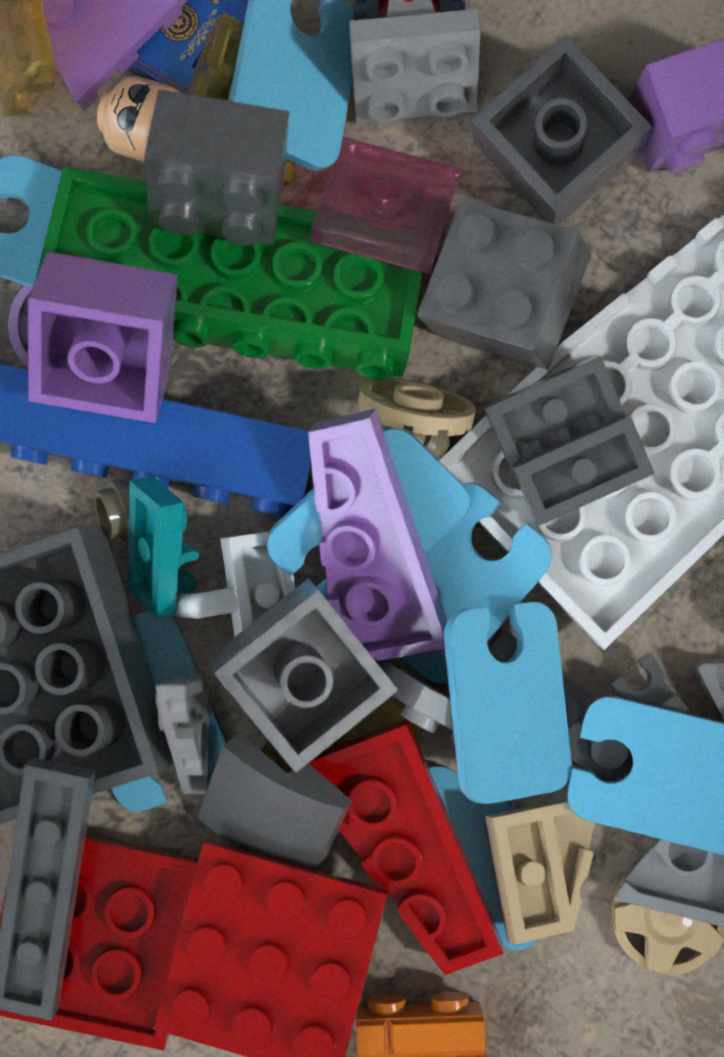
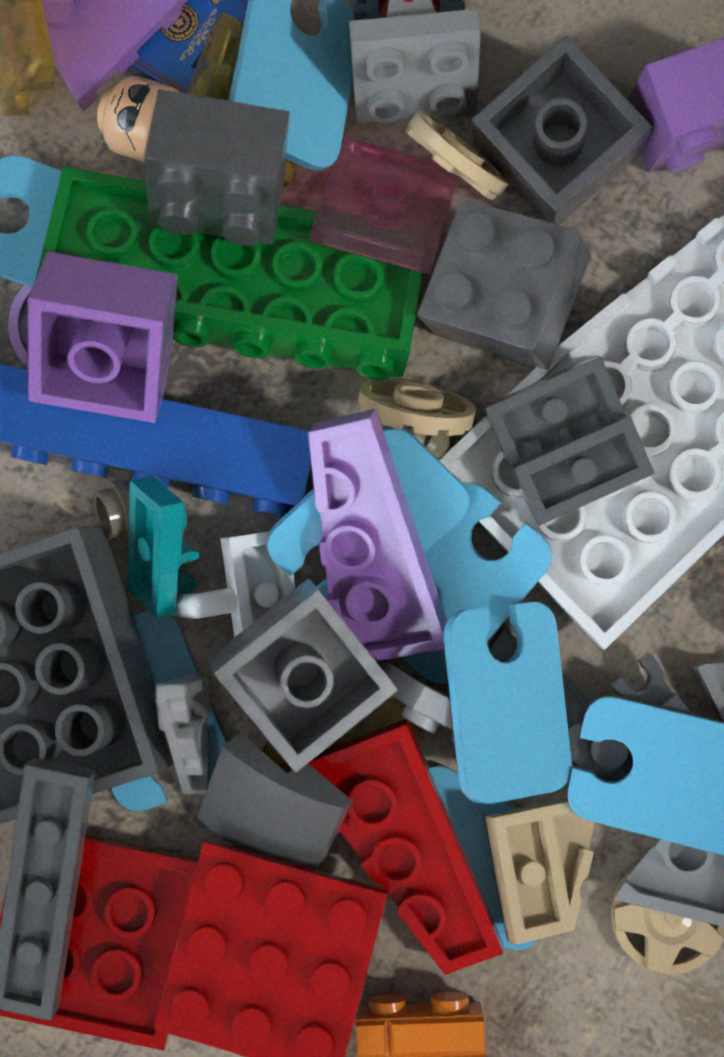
none -> tan wheel [405,111,510,200]

